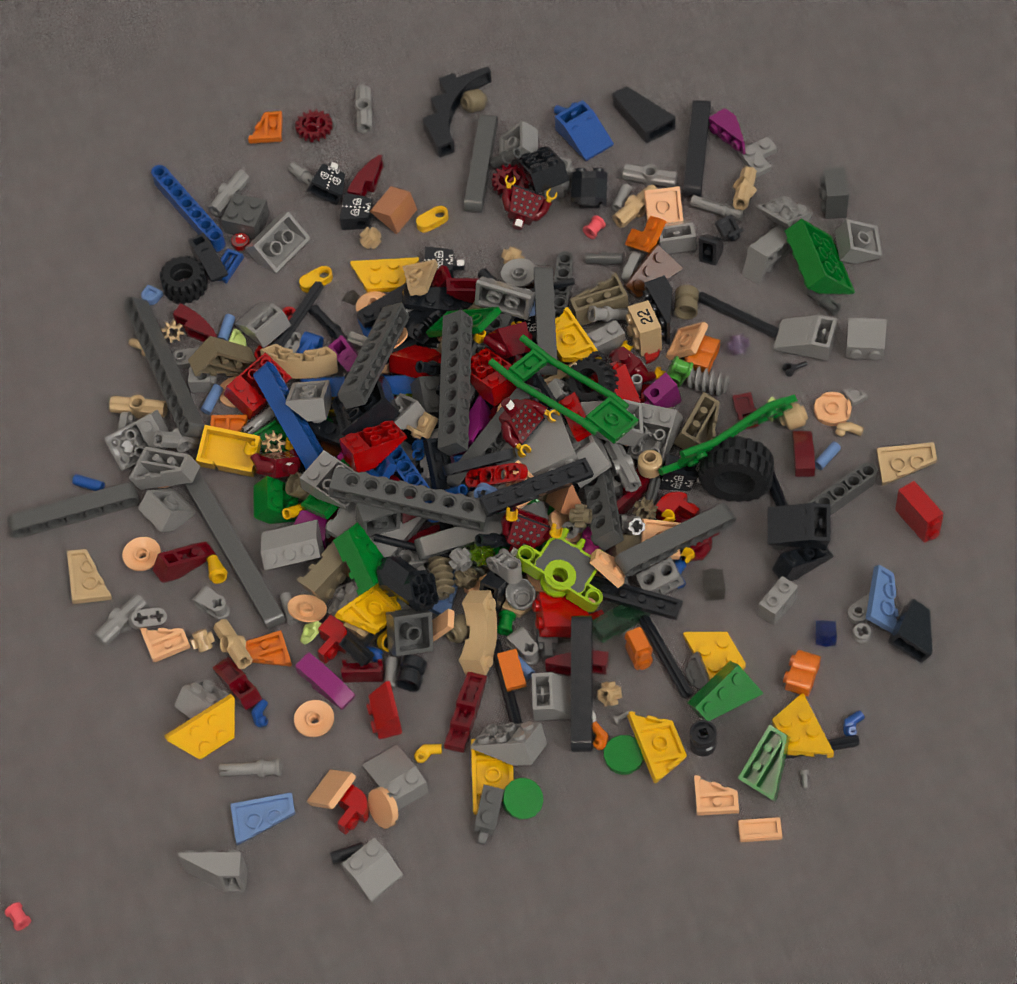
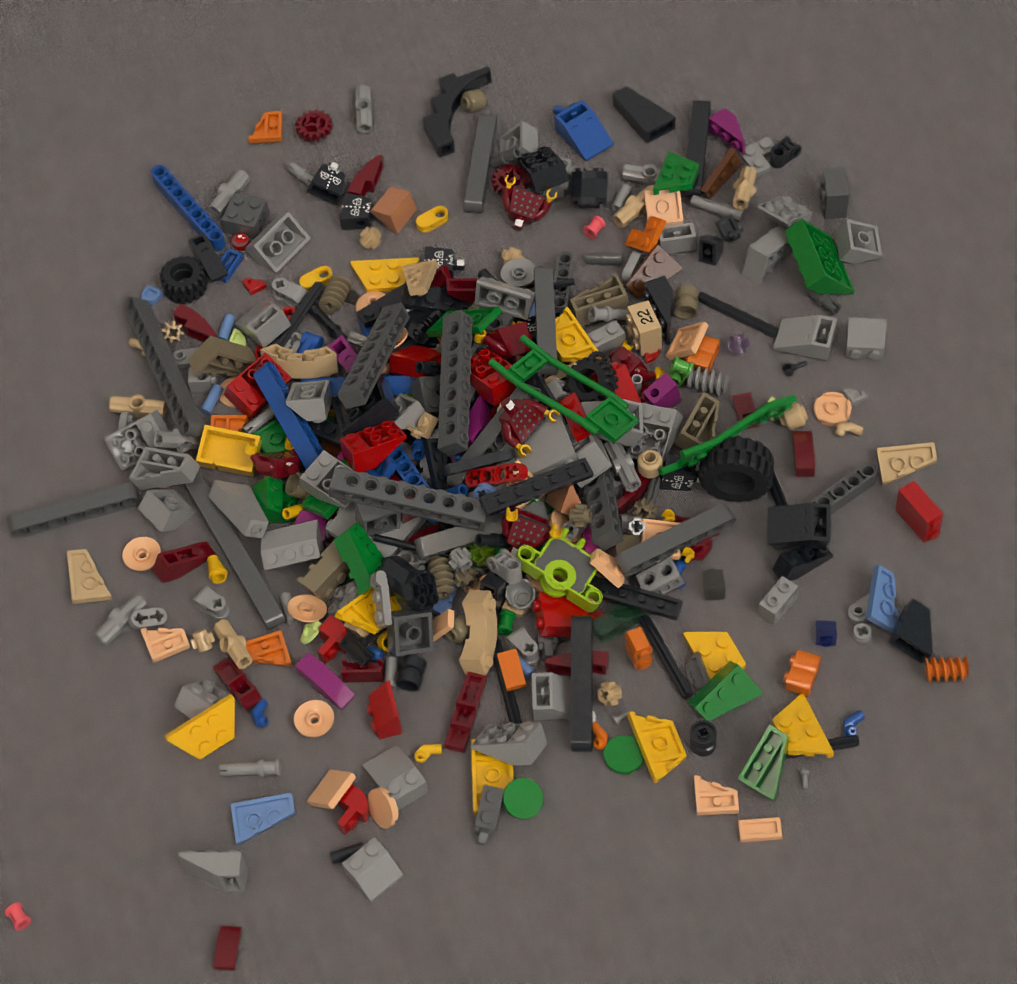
blue axle [72,474,105,491] -> none
tan gear [261,430,285,452] -> none
red brick [654,492,699,521] -> none
medium blue axle [815,441,841,470] -> none
none -> light grey slope [208,480,269,538]
none -> dark red slope [213,926,242,971]
none -> red tile [242,278,267,296]
none -> light grey piece [272,278,307,308]
none -> dark tan piece [318,275,352,314]
none -> light grey hinge [370,570,392,629]
none -> green wing [653,152,700,195]
none -> reddish brown wing [701,147,742,200]
none -> black piece [769,136,802,169]
none -> orange piece [925,656,969,683]

